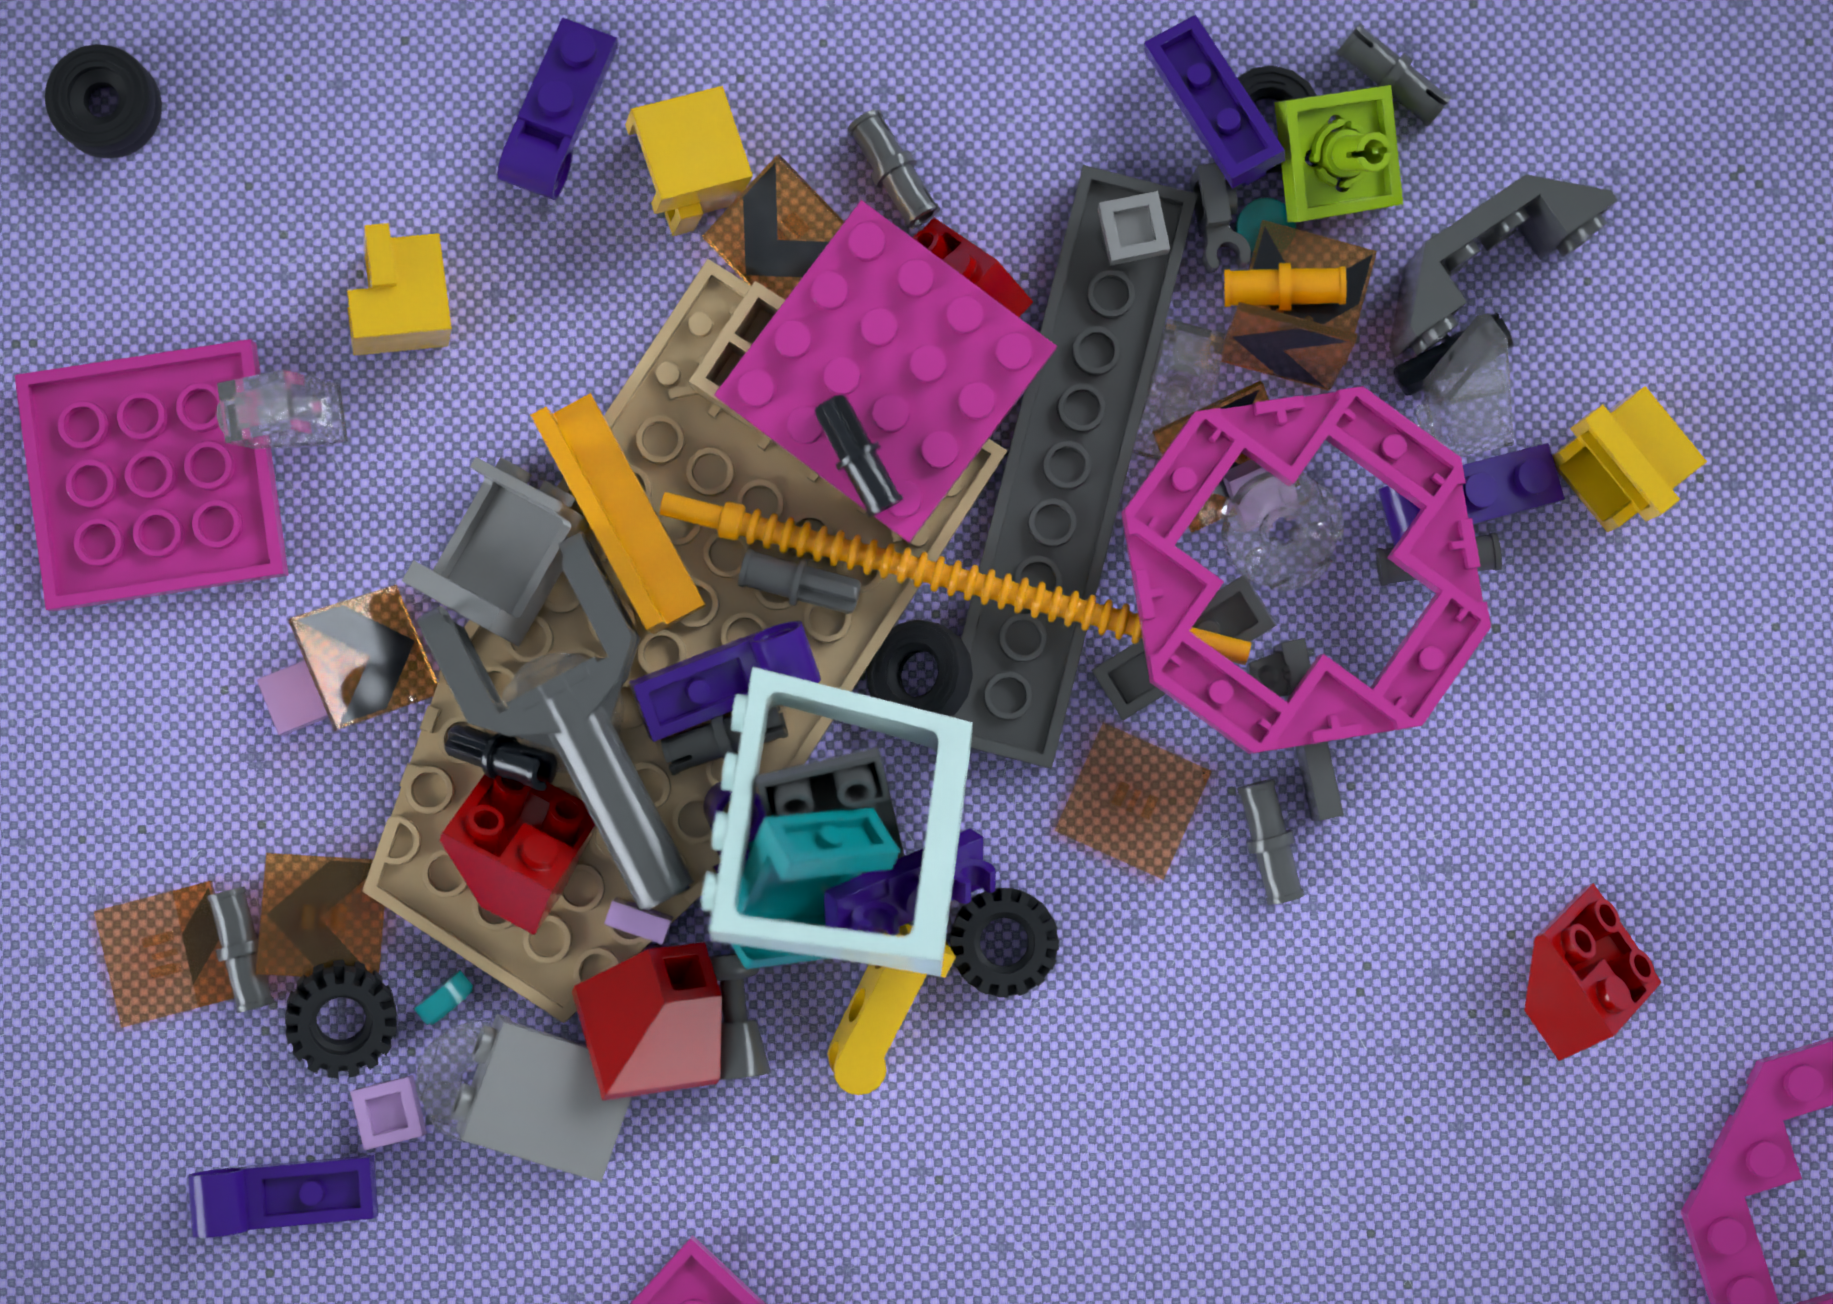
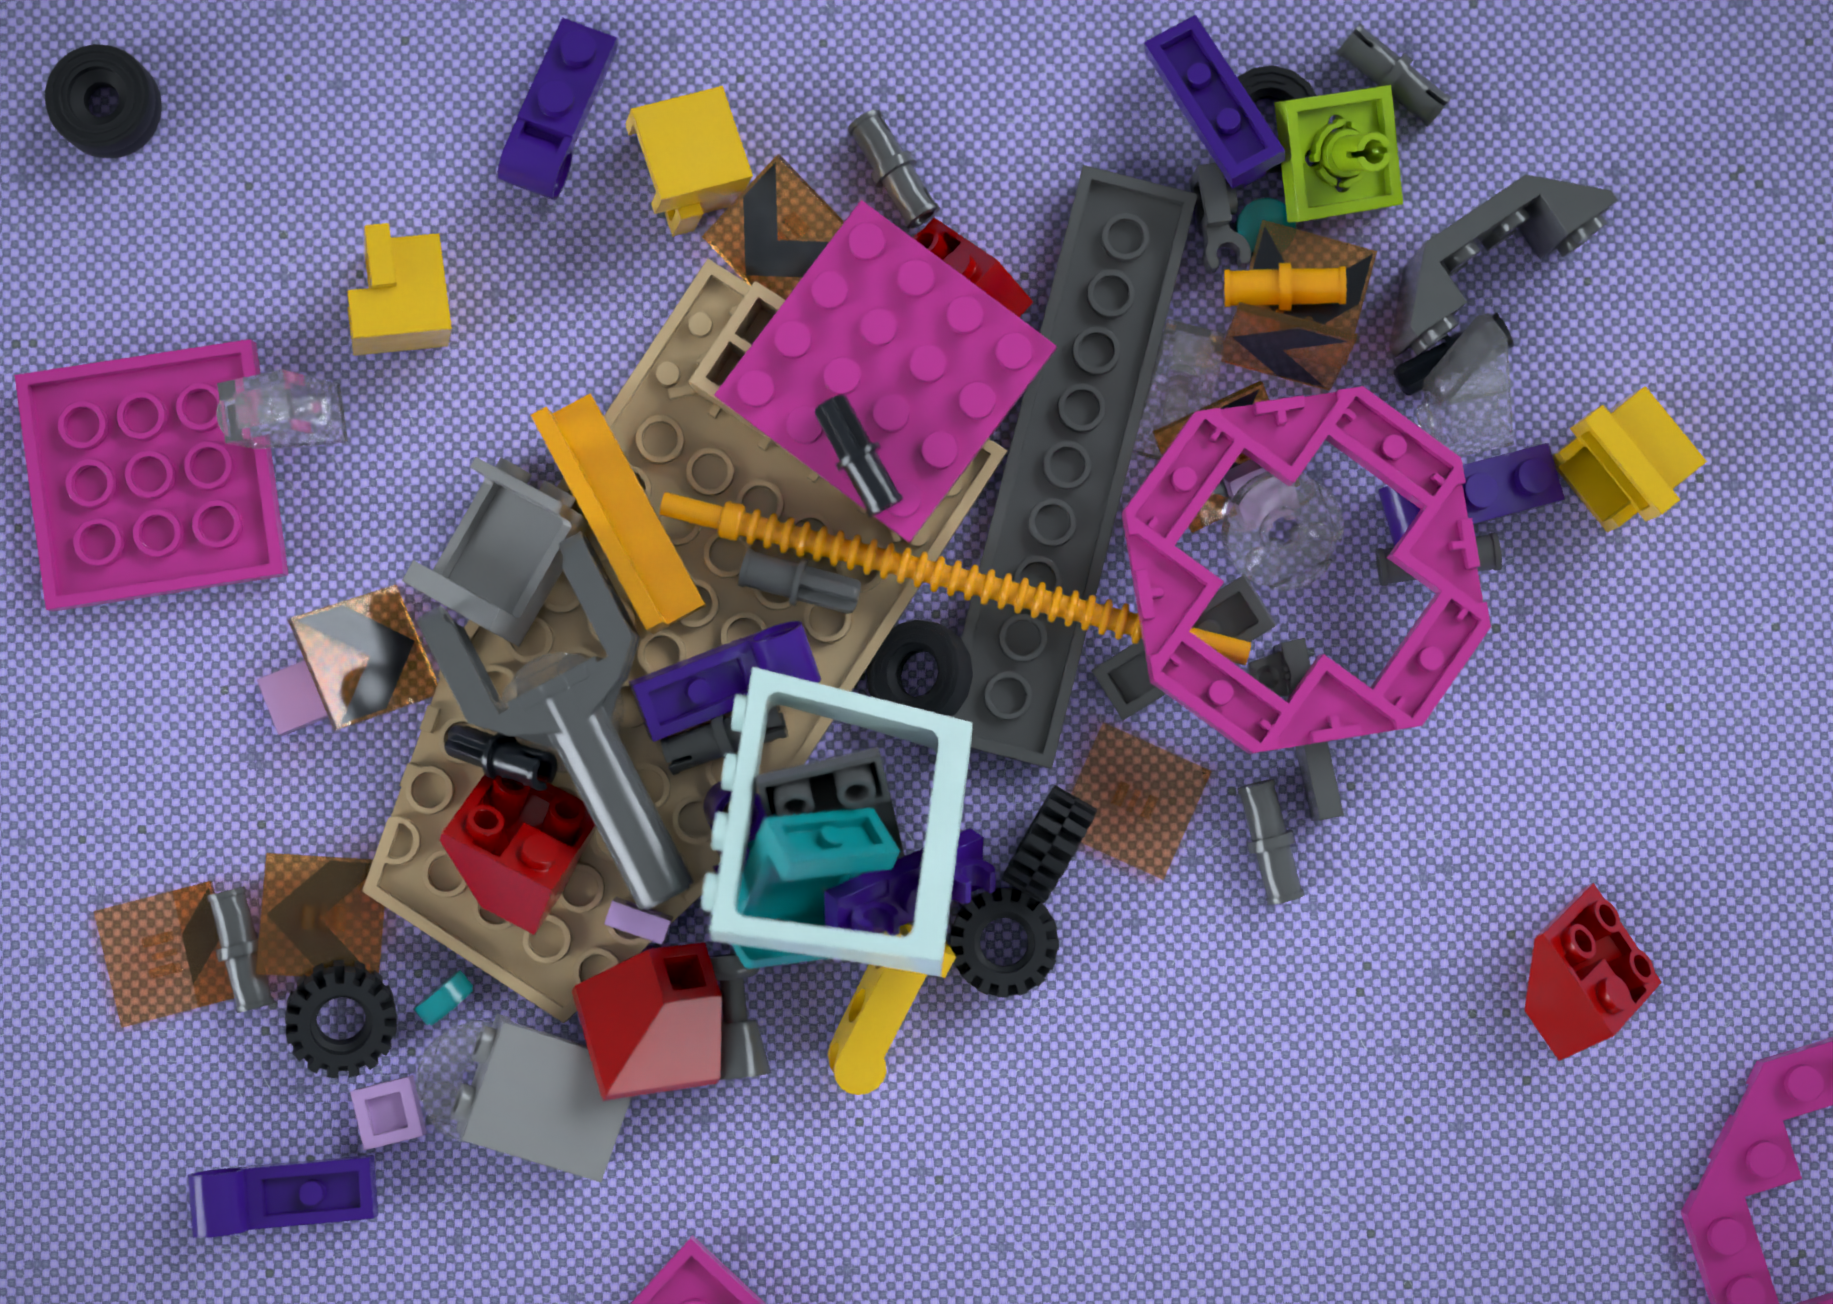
light grey plate [1098,191,1170,266] -> none
none -> black tyre [1001,785,1097,904]

